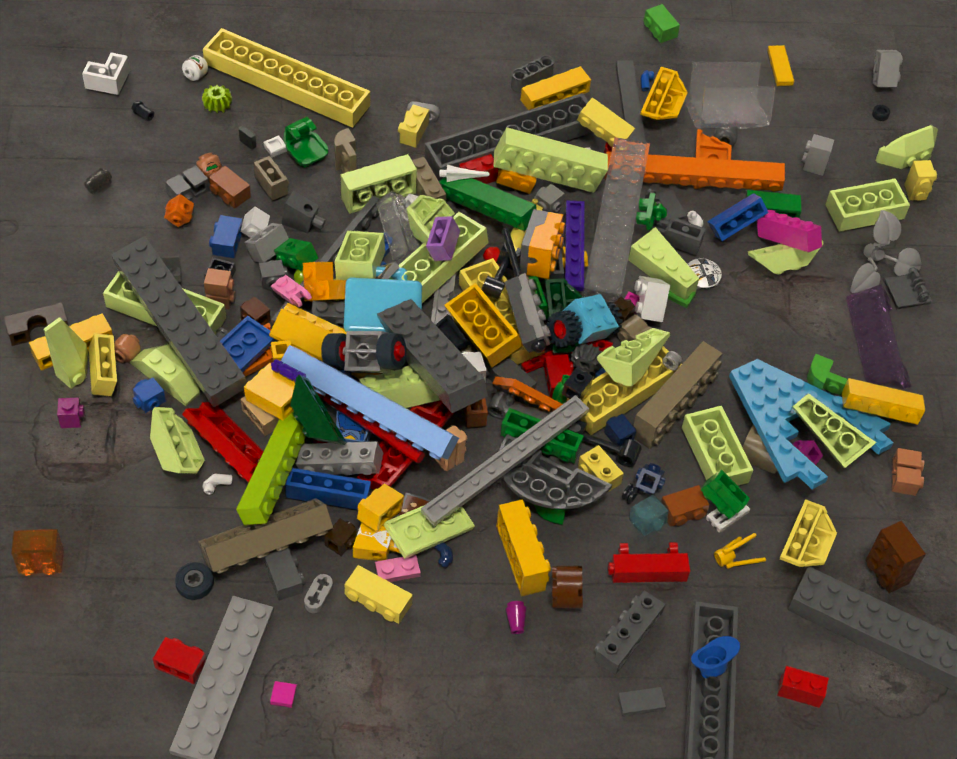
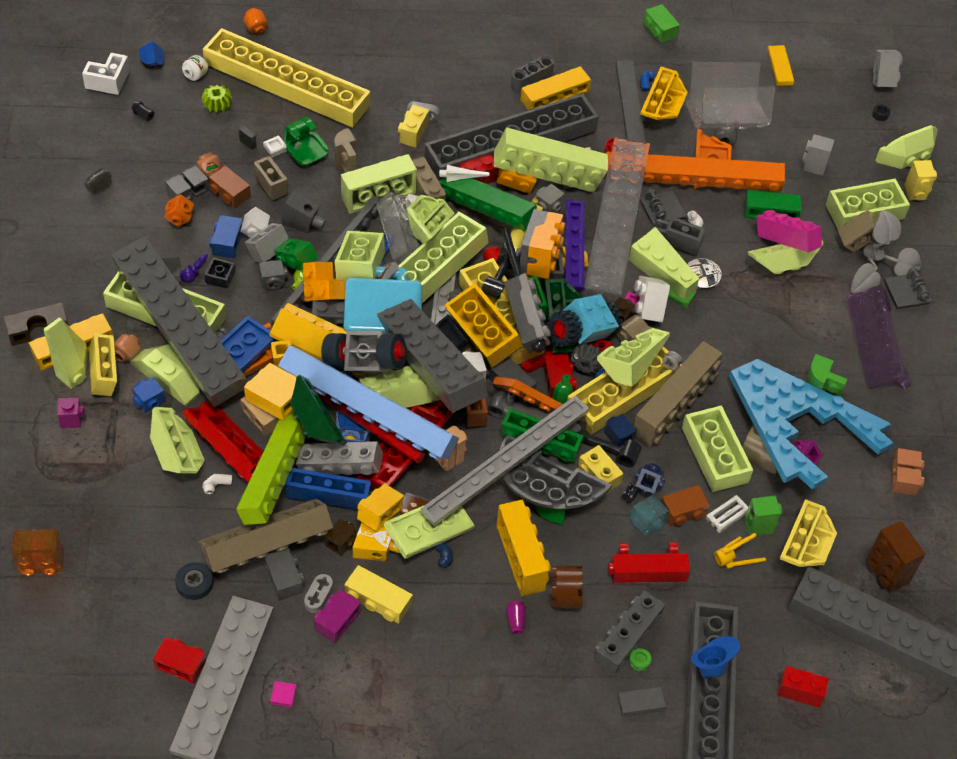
nougat piece [204,268,236,310] -> none
reddish brown brick [240,296,271,325] -> none
bright pink hinge [271,275,312,307] -> none
dark purple axle [271,359,306,381] -> none
bright pink plate [375,555,420,582] -> none
medium lavender brick [426,216,460,261] -> none
black brick [562,368,593,400] -> none
light yellow brick [577,97,635,151] -> none
green hips [636,193,667,230] -> none
green brick [700,469,750,519] -> none
blue brick [707,193,769,241] -> none
yellowish green wedge [792,393,876,468] -> none
yellow brick [842,378,925,425] -> none
none -> blue brick [139,41,164,66]
none -> dark purple bar [181,254,208,283]
none -> orange head [243,8,268,34]
none -> magenta brick [314,589,361,644]
none -> bright green tile [629,648,651,671]
none -> bright green brick [744,496,782,536]
none -> dark tan brick [838,210,891,253]

